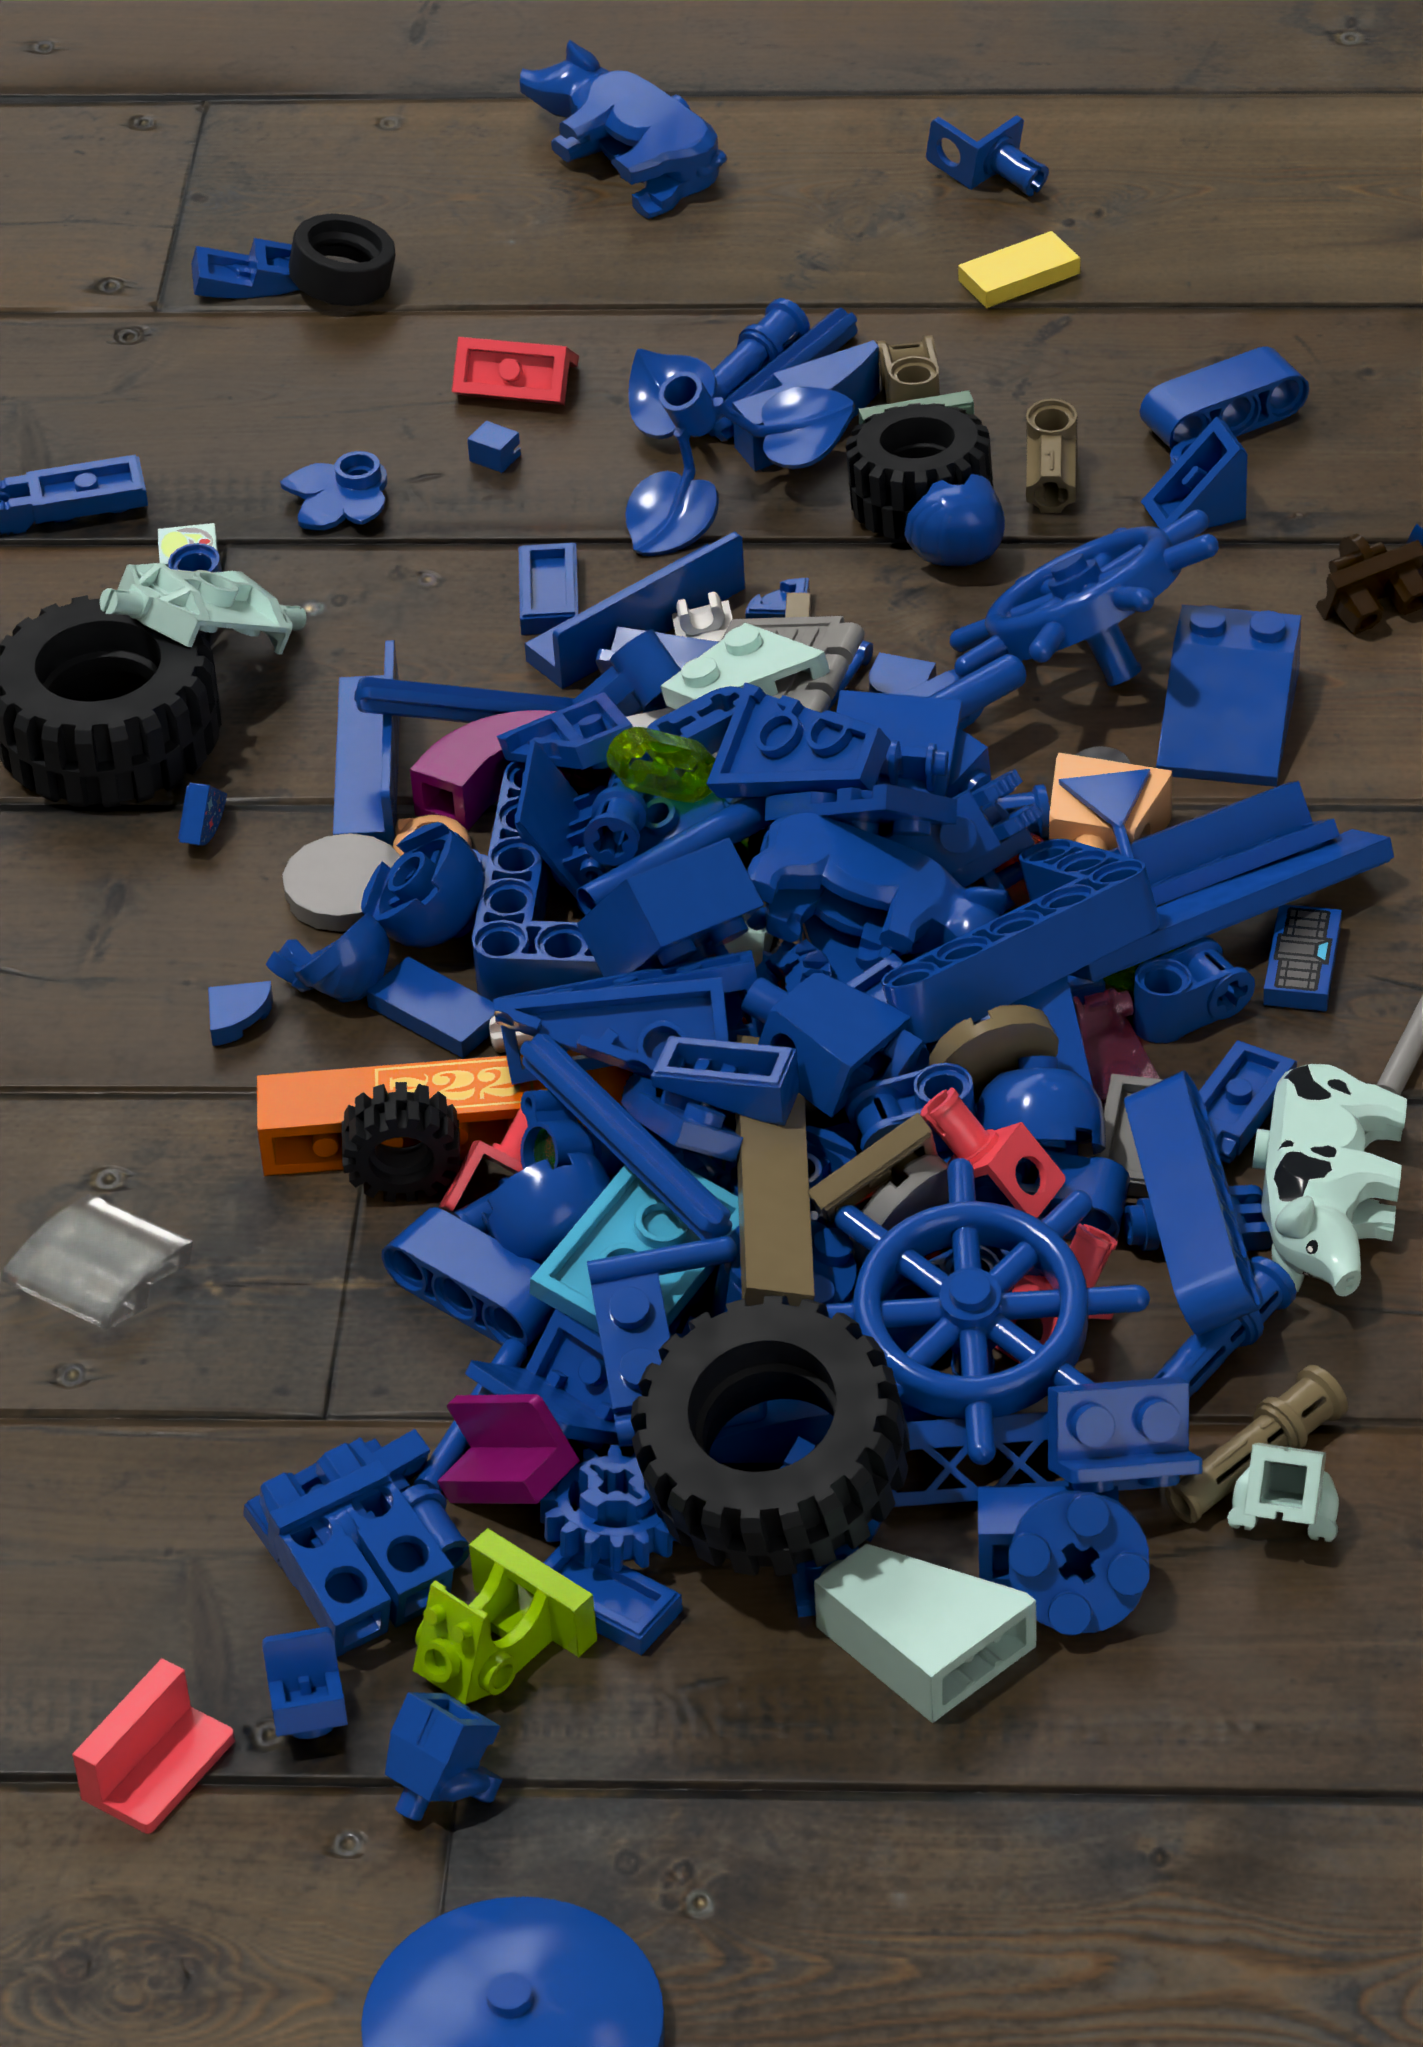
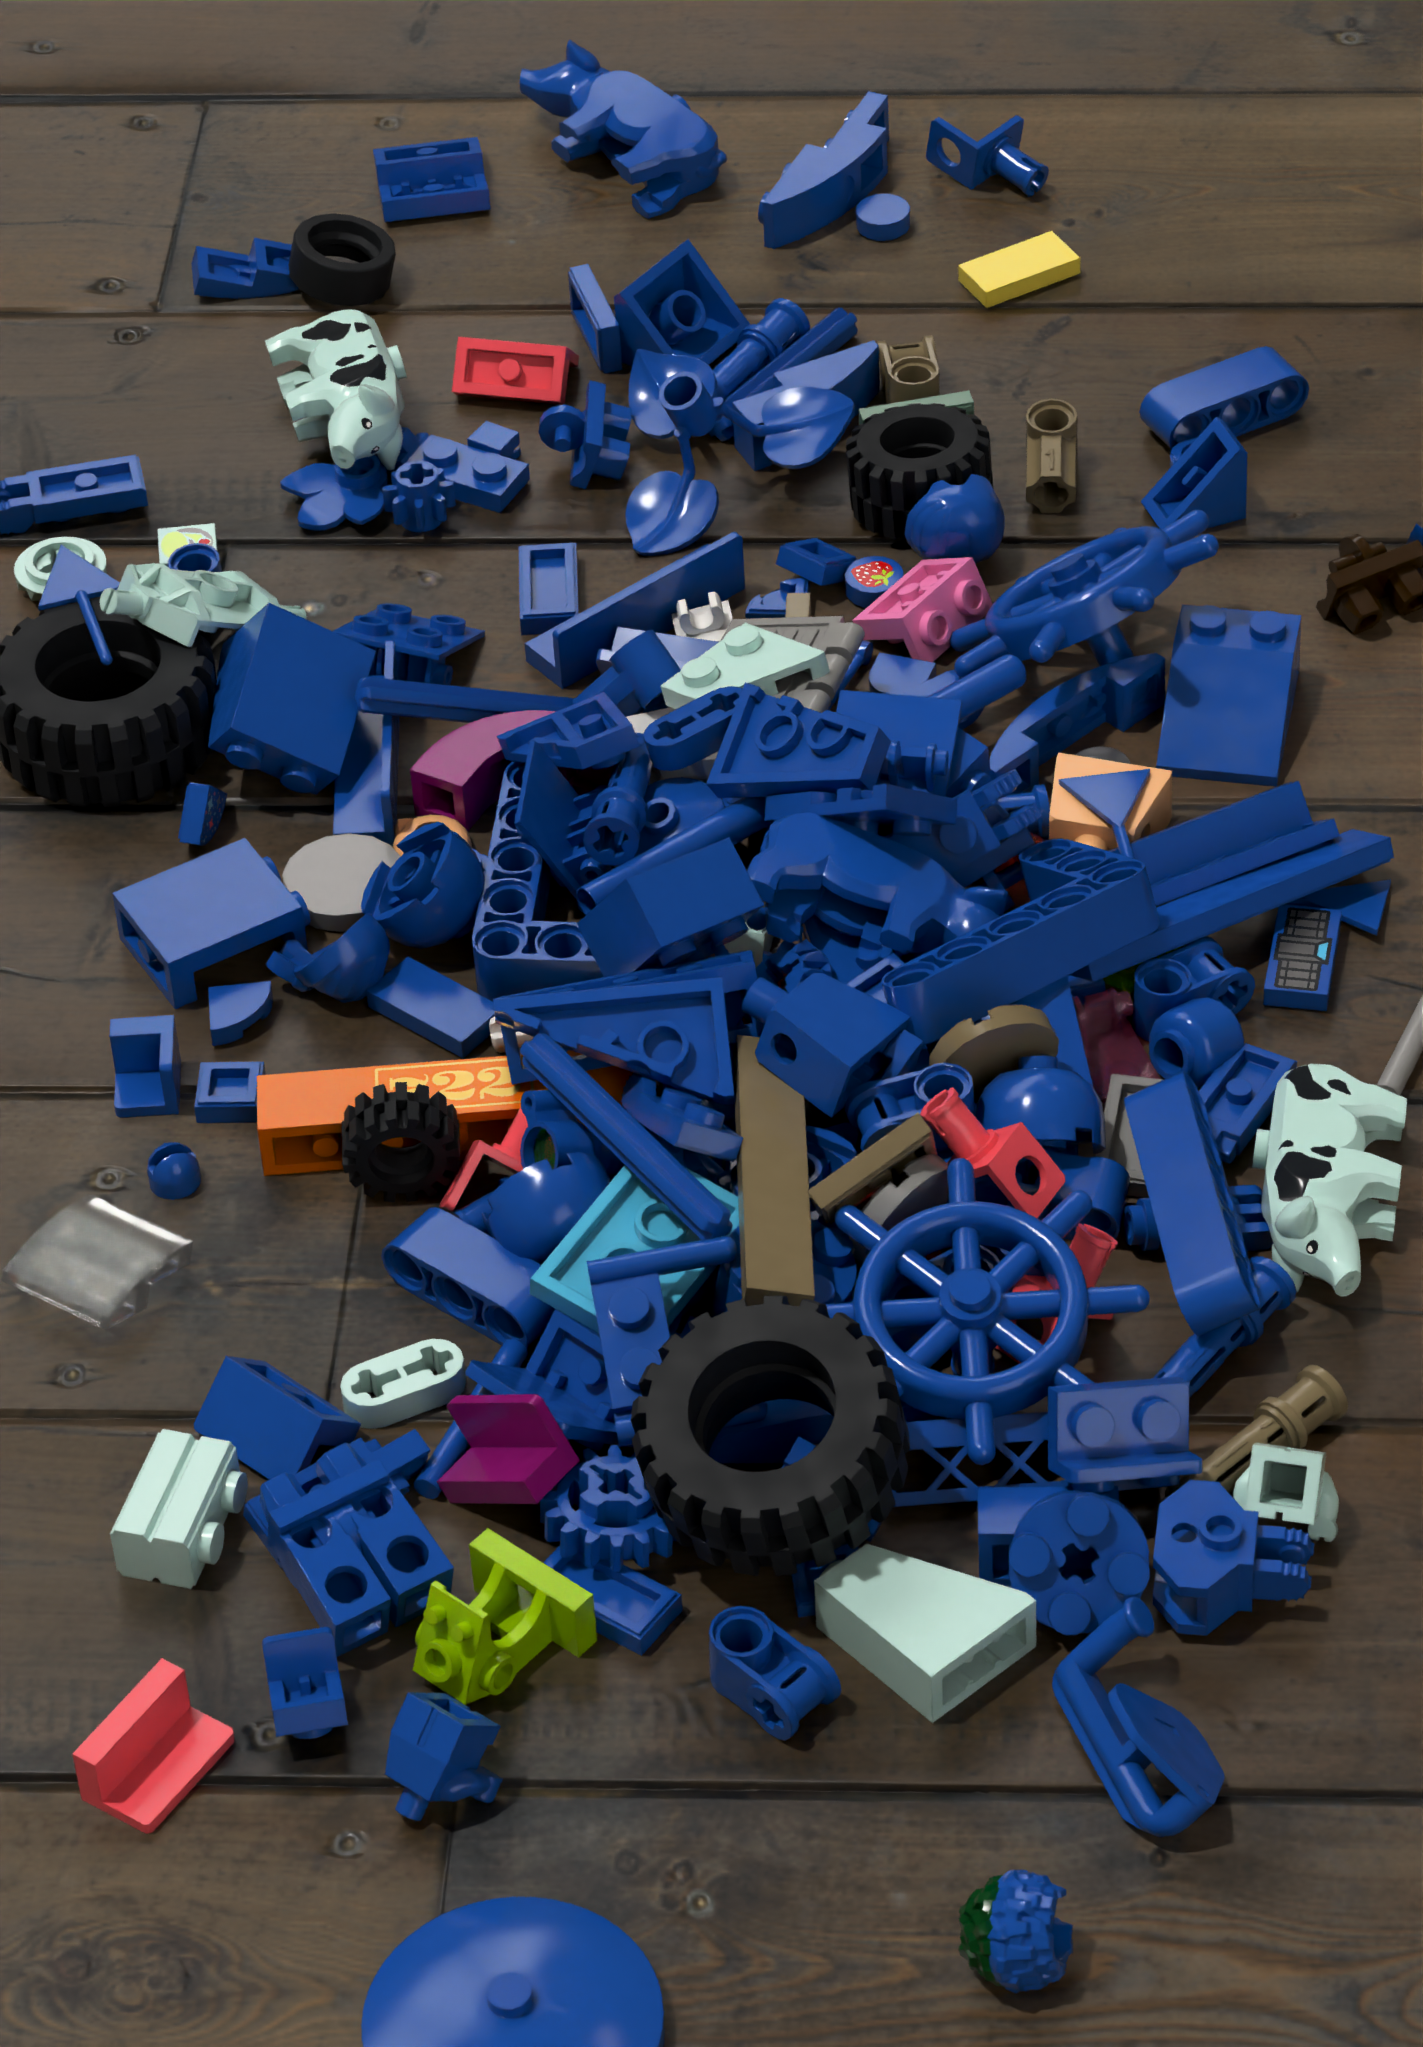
blue pin [402,1484,470,1570] -> none
clear neon green beam [606,727,715,803] -> none
blue slope [651,1036,799,1125] -> none
none -> light aqua gear [14,537,107,601]
none -> piece [38,545,120,665]
none -> blue panel [109,1015,181,1118]
none -> light aqua brick [110,1429,248,1589]
none -> panel [112,838,311,1009]
none -> blue hinge [147,1142,201,1200]
none -> blue tile [194,1062,266,1123]
none -> blue panel [194,1356,361,1480]
none -> blue slope [208,603,376,795]
none -> light aqua animal [265,309,407,470]
none -> blue hinge [333,603,485,685]
none -> light aqua beam [340,1339,466,1429]
none -> blue slope [373,137,491,222]
none -> blue hinge [376,427,530,513]
none -> blue gear [382,461,456,532]
none -> blue hips [539,380,632,489]
none -> blue tile [568,264,622,374]
none -> blue slope [614,239,751,366]
none -> blue piece [709,1606,841,1740]
none -> blue slope [758,91,889,249]
none -> blue tile [776,538,858,586]
none -> blue tile [845,556,904,608]
none -> bright pink bracket [852,557,993,662]
none -> blue tile [856,194,910,241]
none -> blue piece [958,1870,1073,1994]
none -> blue slope [989,653,1165,795]
none -> blue piece [1052,1597,1225,1837]
none -> blue head [1149,997,1245,1089]
none -> blue hinge [1153,1480,1314,1636]
none -> blue piece [1192,879,1391,936]

